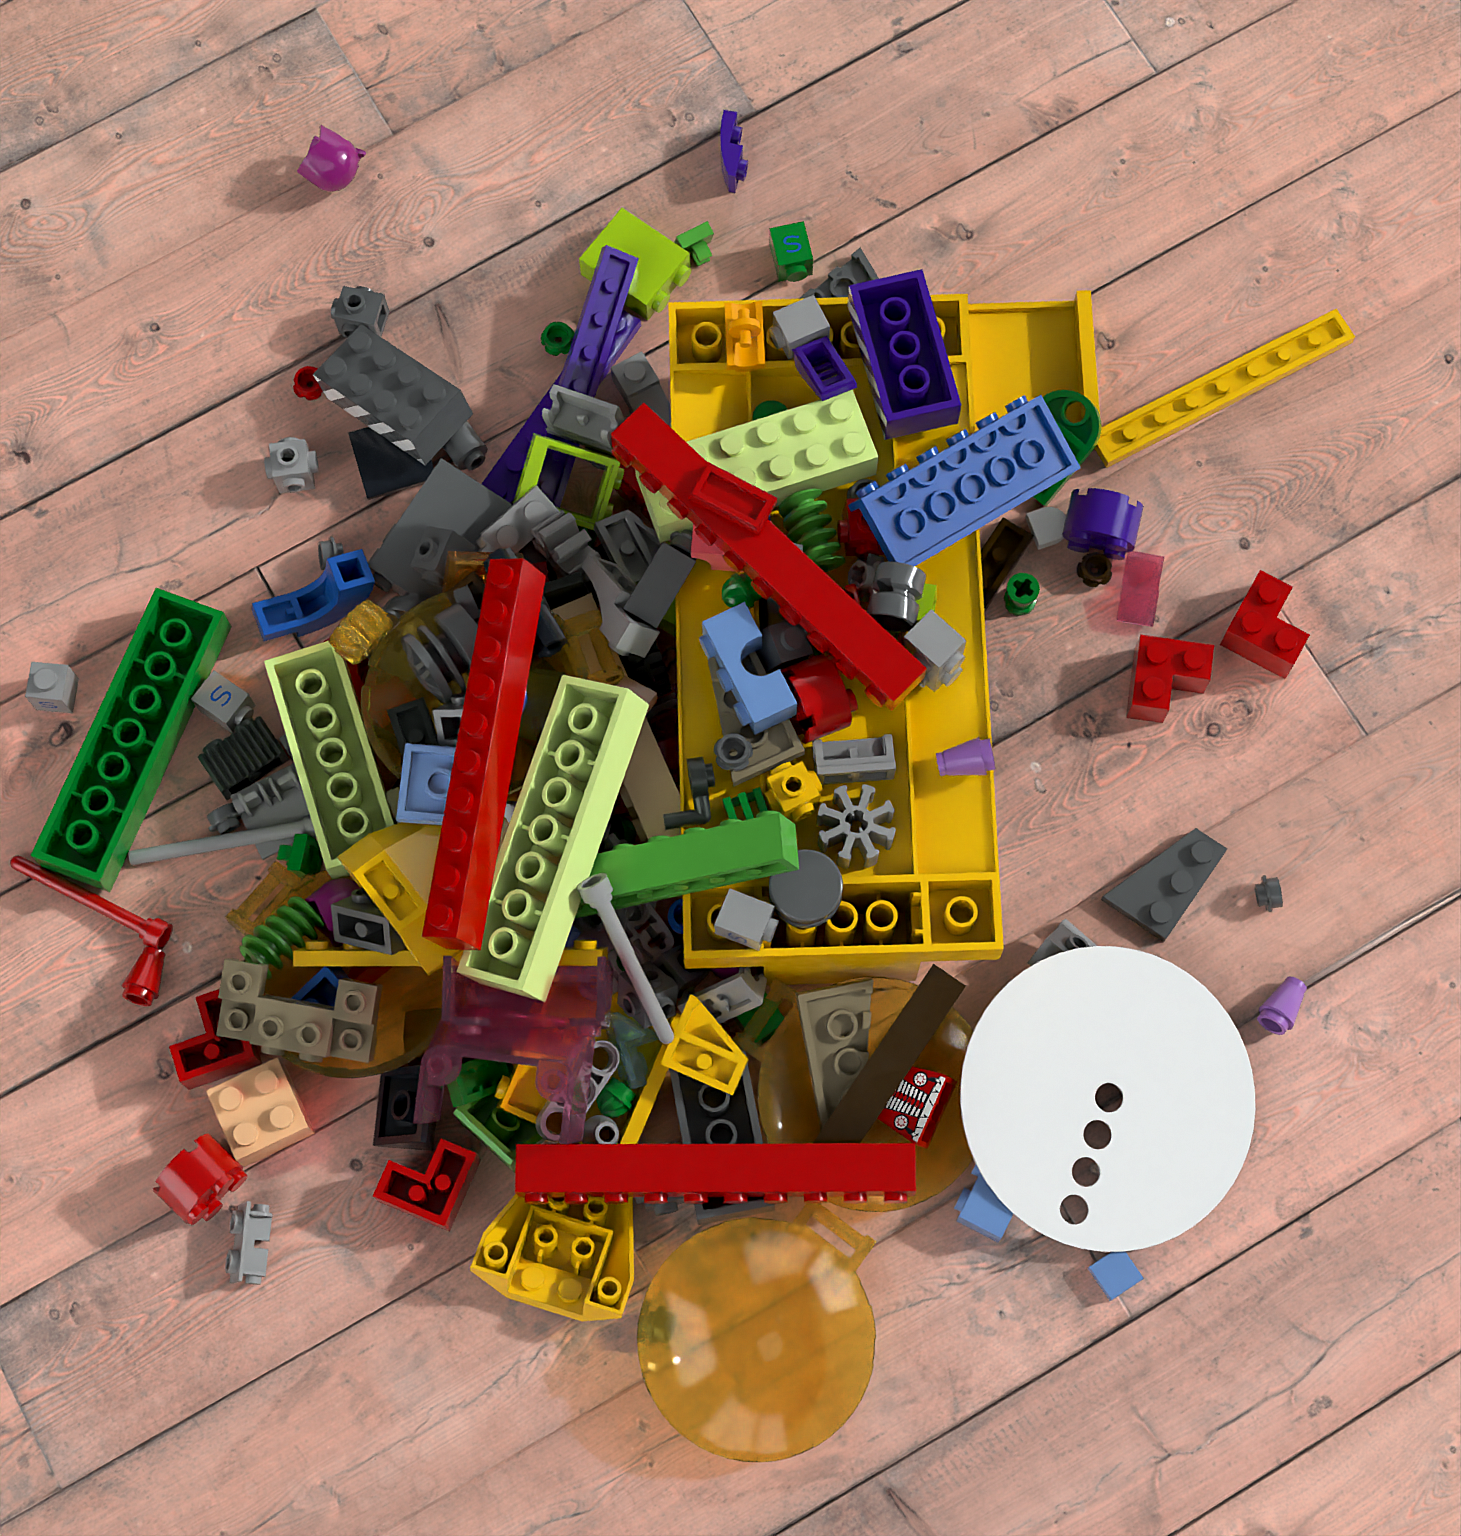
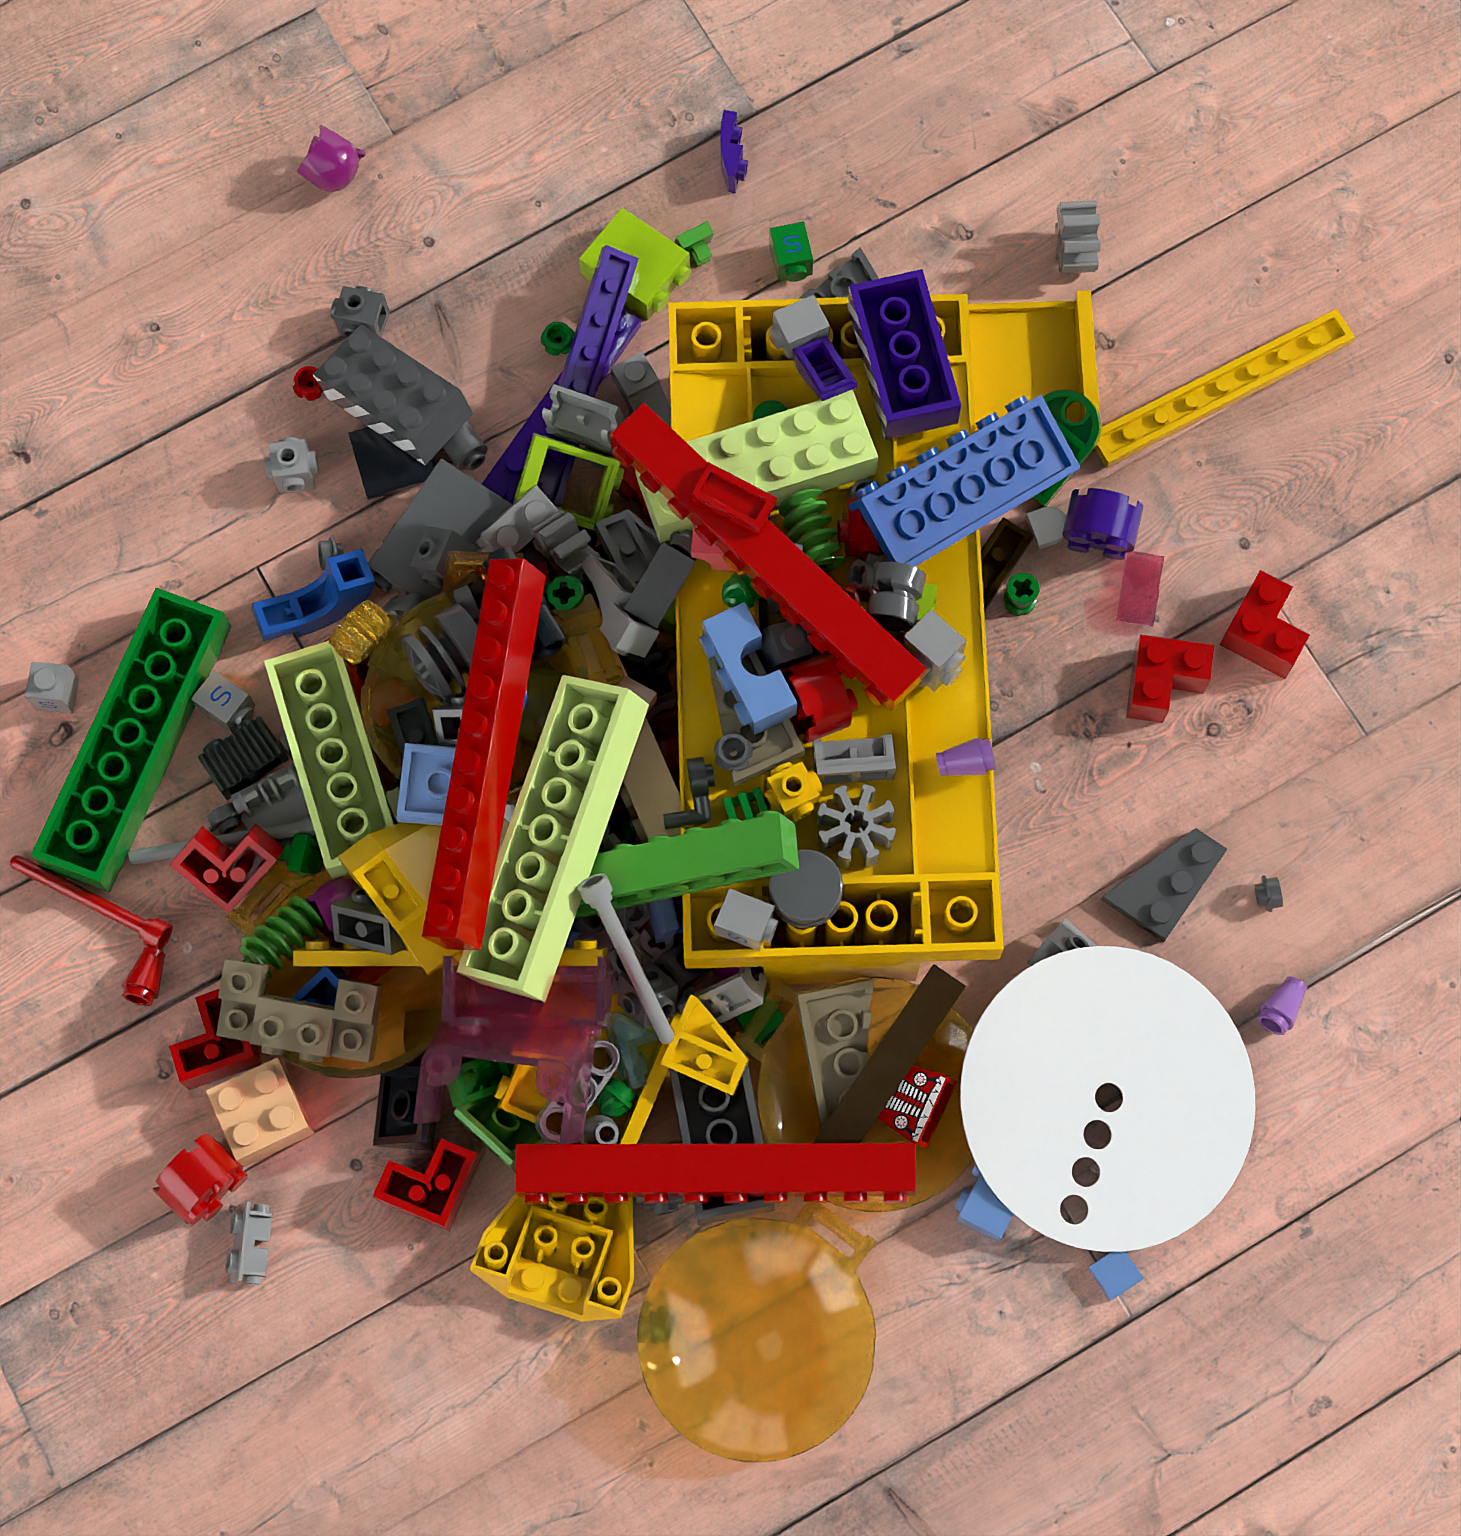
light orange hips [724,301,765,372] -> none
dark brown plate [1076,552,1112,587] -> none
none -> red brick [170,823,284,914]
none -> green bush [547,576,585,610]
none -> medium blue tile [647,897,679,943]
none -> light grey gear [1055,200,1100,274]

